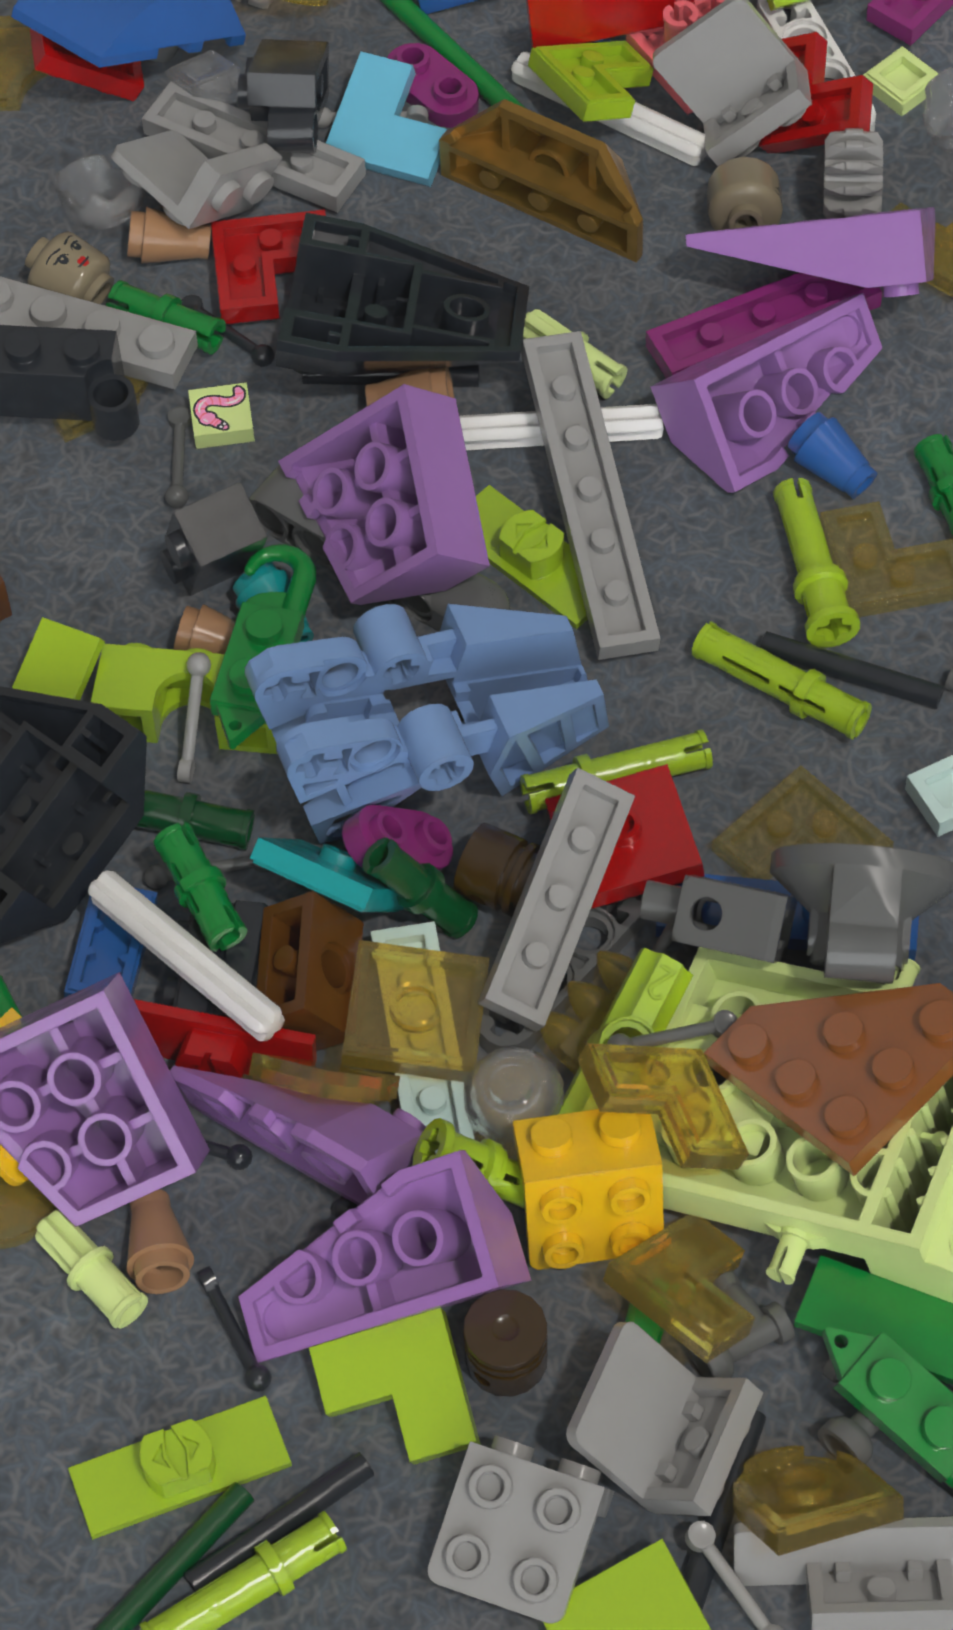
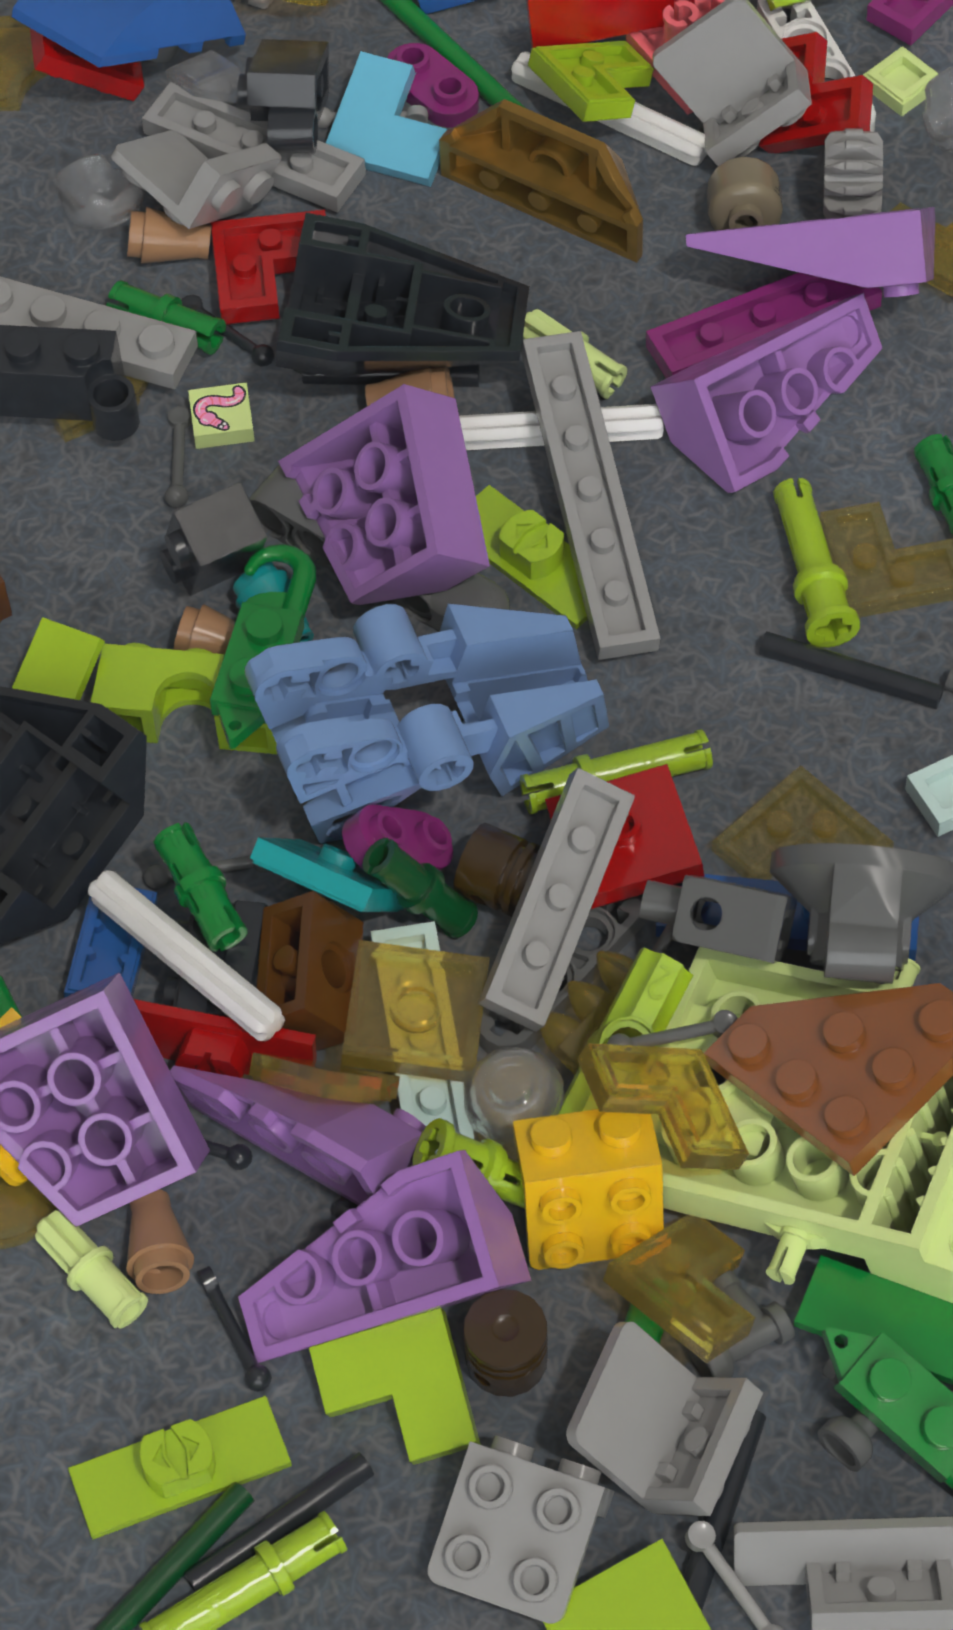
dark tan head [25,231,114,304] -> none
dark green pin [137,789,255,851] -> none
light grey hinge [177,652,211,784] -> none
lime pin [692,621,872,740] -> none
clear yellow tile [733,1445,904,1556] -> none
blue cone [788,412,878,499] -> none

